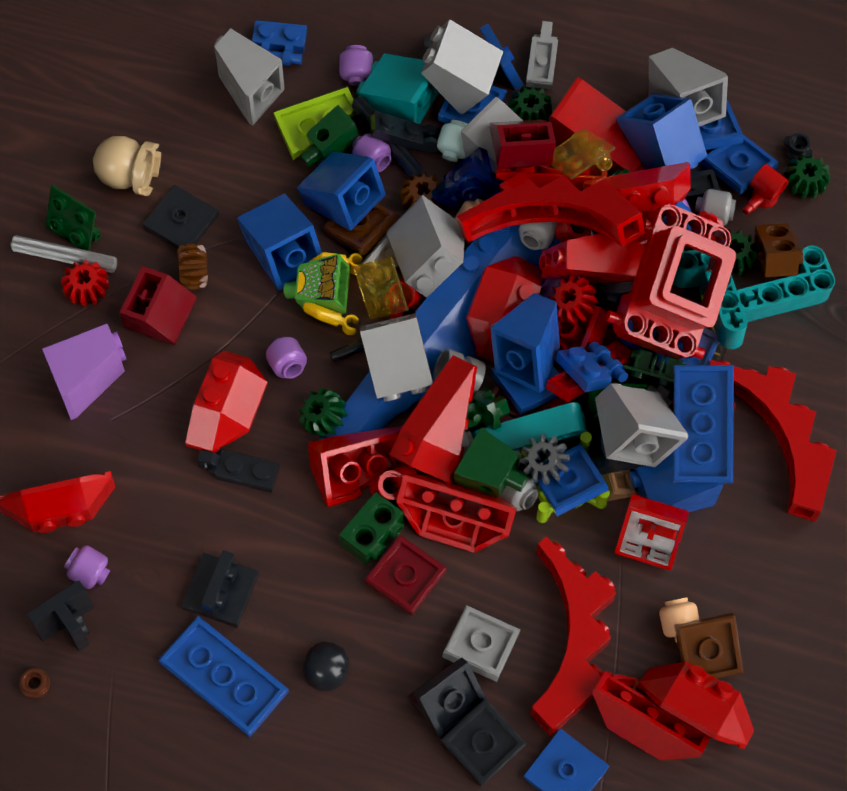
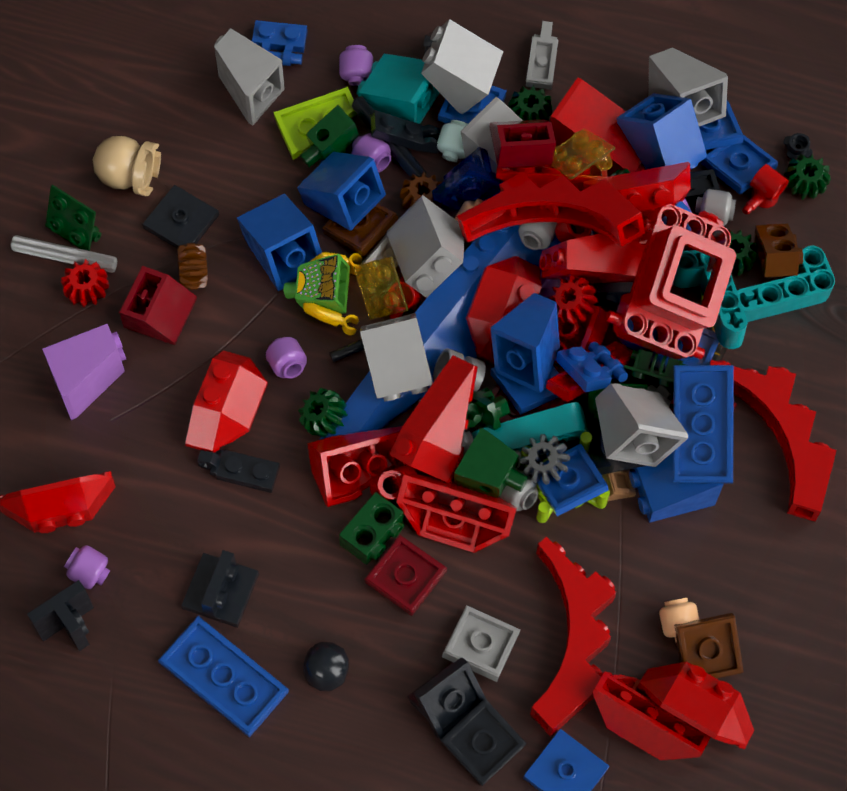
copper plate [19,668,50,699] -> none
blue plate [480,24,524,91] -> none
piece [614,494,689,571] -> none

